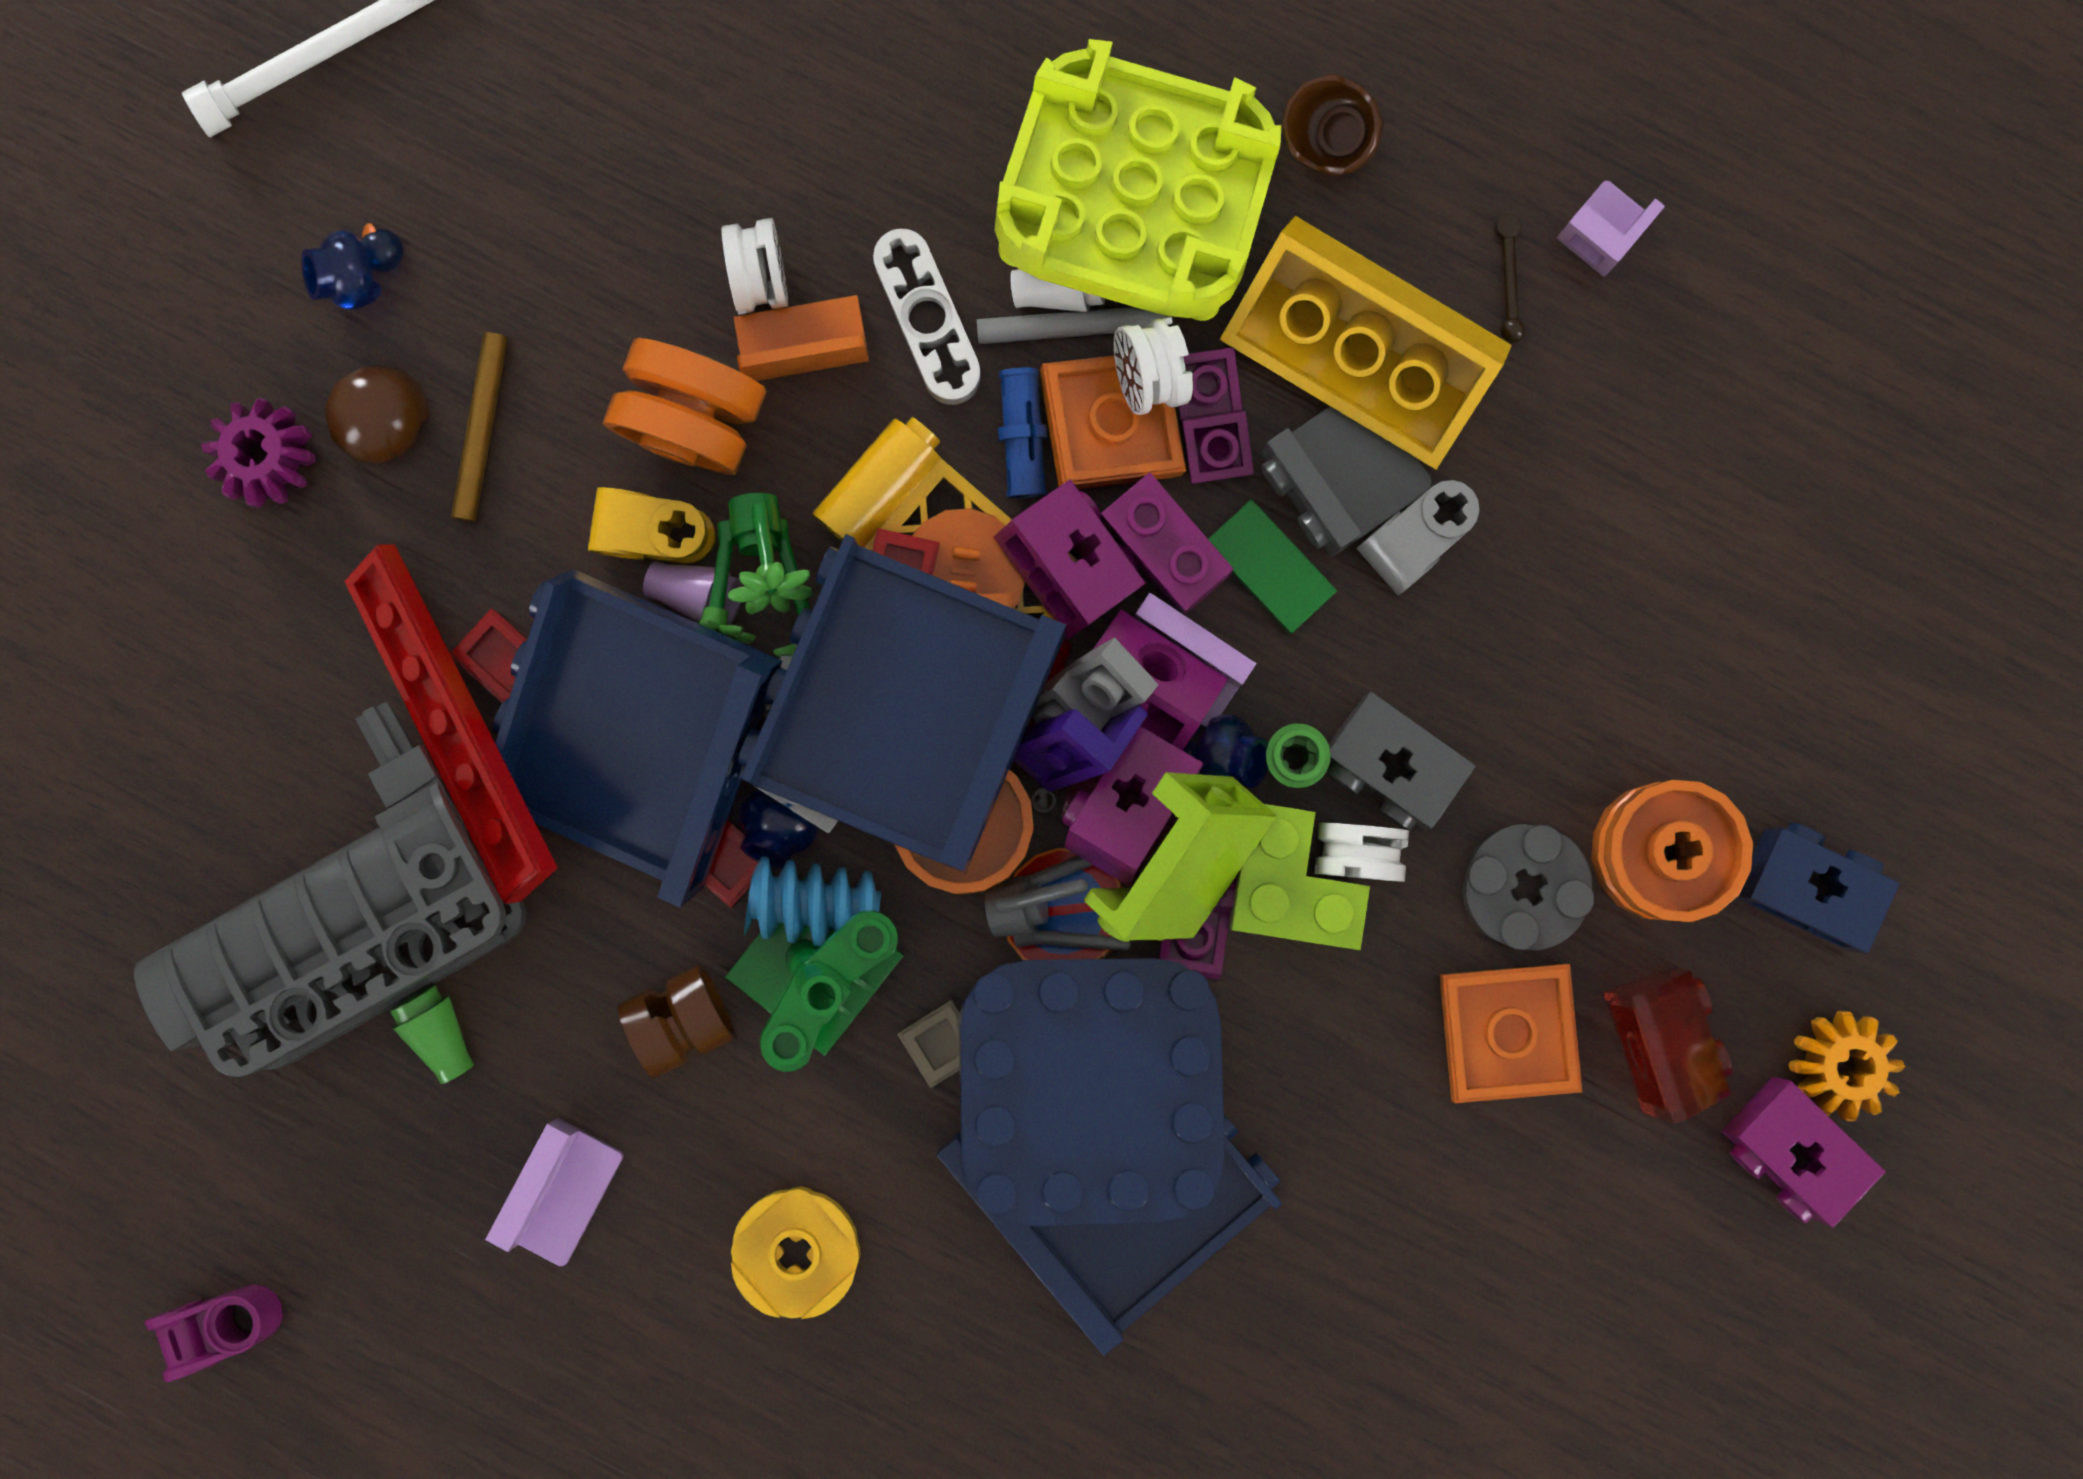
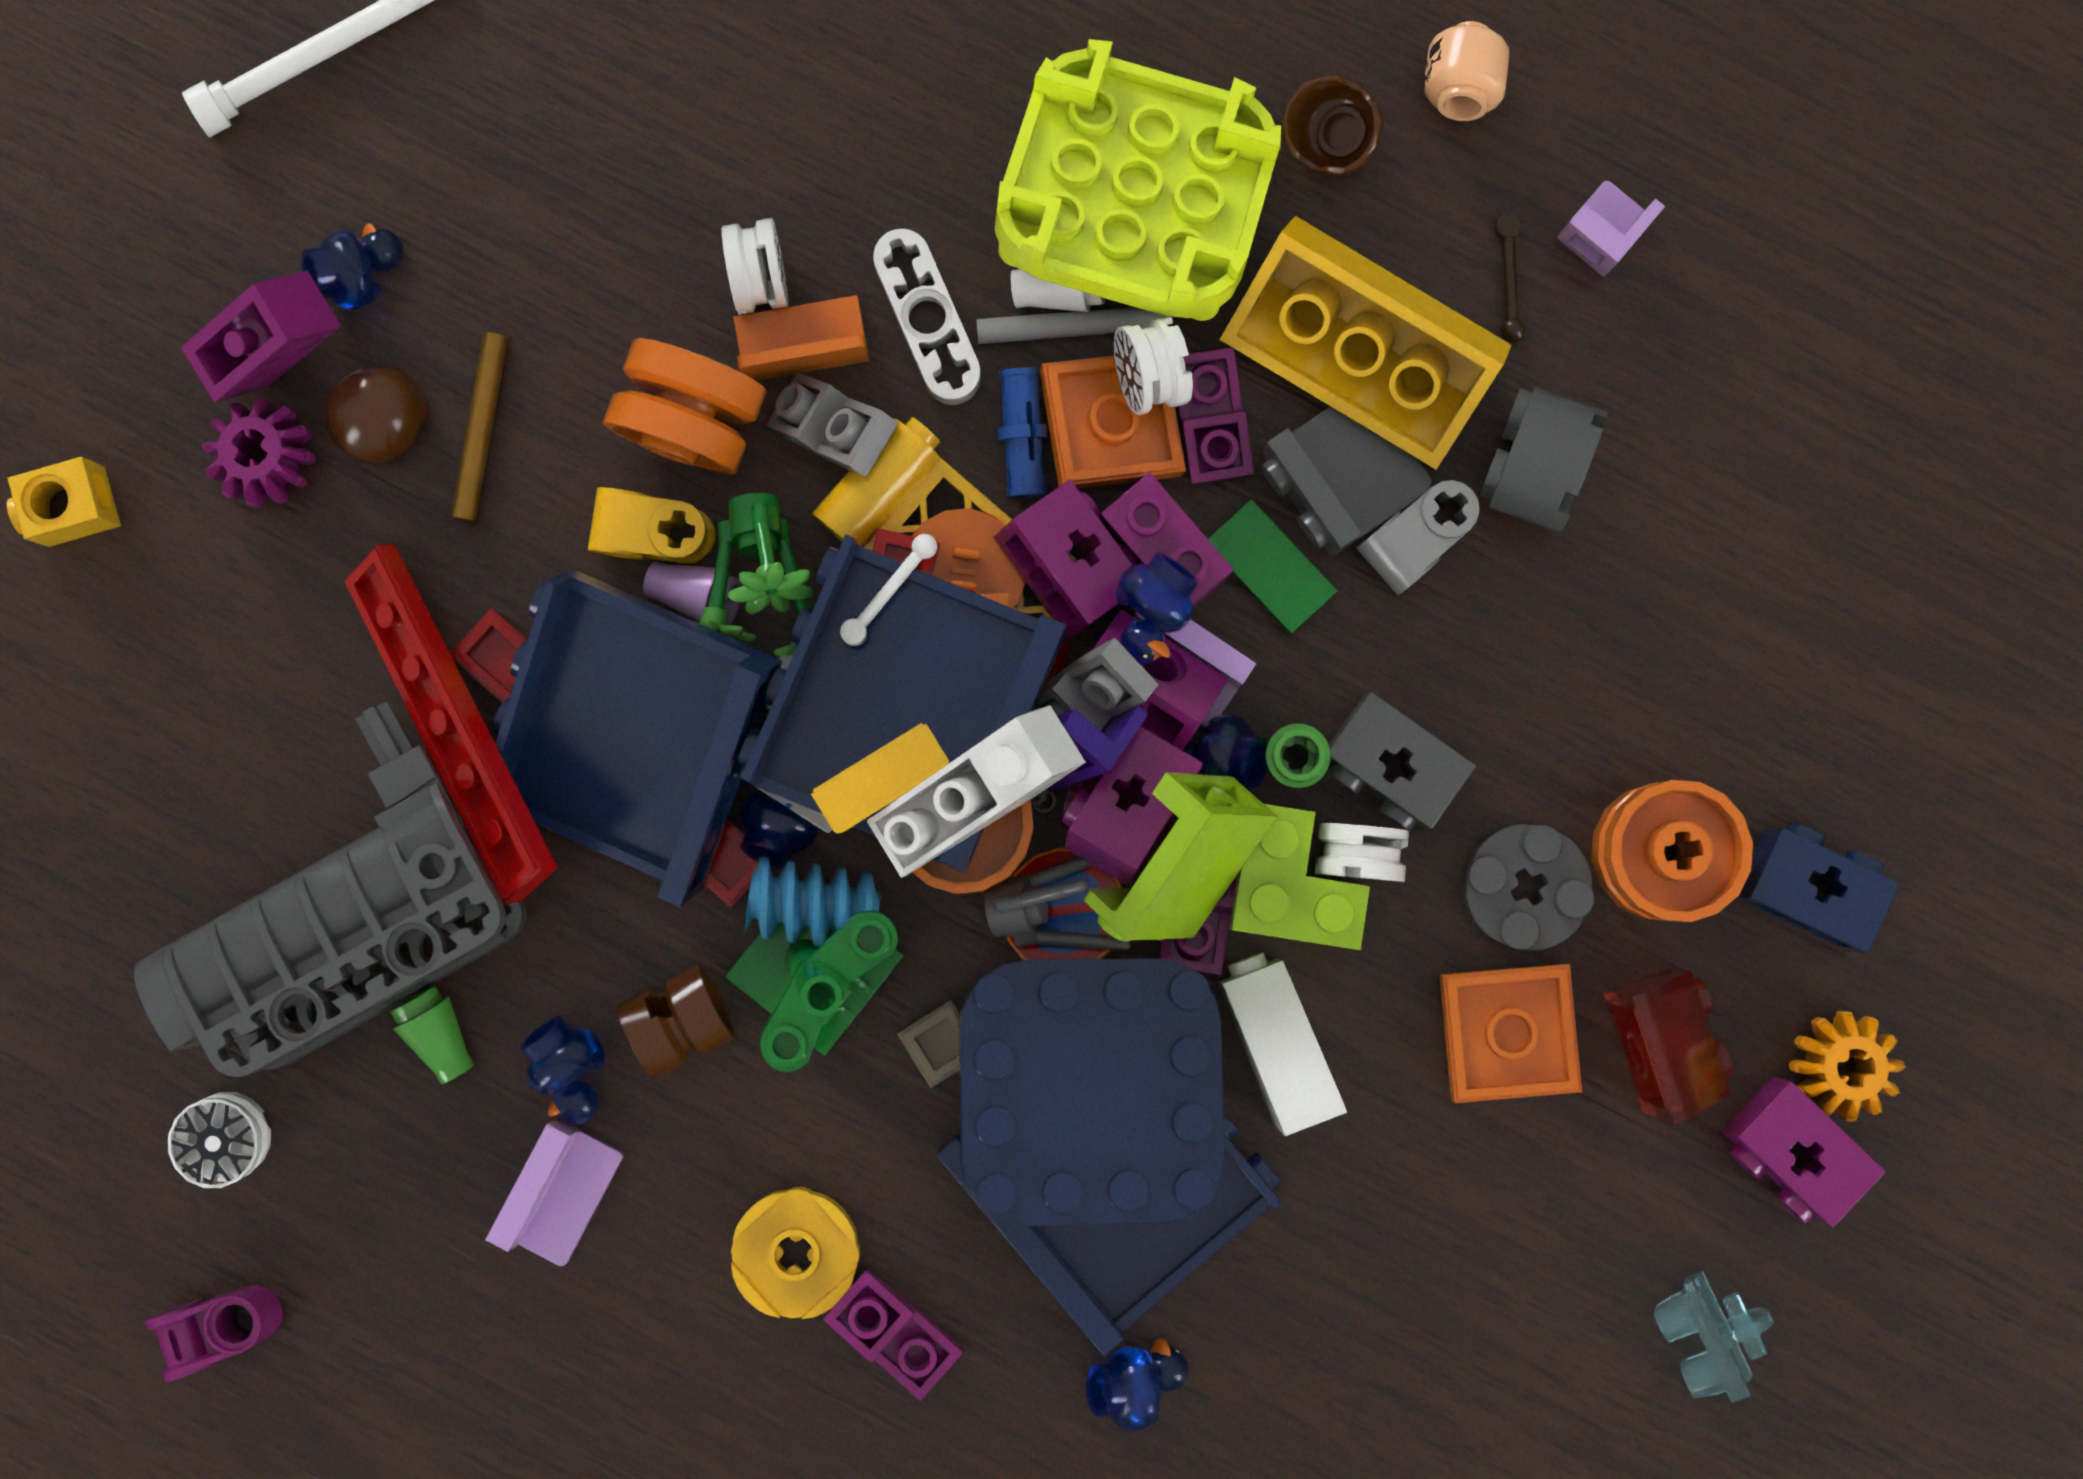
none -> yellow brick [7,456,121,547]
none -> white wheel [168,1092,271,1188]
none -> magenta brick [181,271,341,403]
none -> clear blue animal [520,1015,606,1125]
none -> light grey slope [766,372,898,478]
none -> yellow slope [811,723,949,834]
none -> magenta slope [823,1269,964,1402]
none -> white hinge [840,534,938,646]
none -> white slope [867,705,1086,878]
none -> clear blue animal [1085,1338,1189,1432]
none -> clear blue animal [1115,551,1199,665]
none -> white slope [1218,952,1347,1136]
none -> light nougat head [1424,21,1509,121]
none -> dark grey brick [1480,387,1608,533]
none -> clear light blue hips [1654,1270,1774,1403]

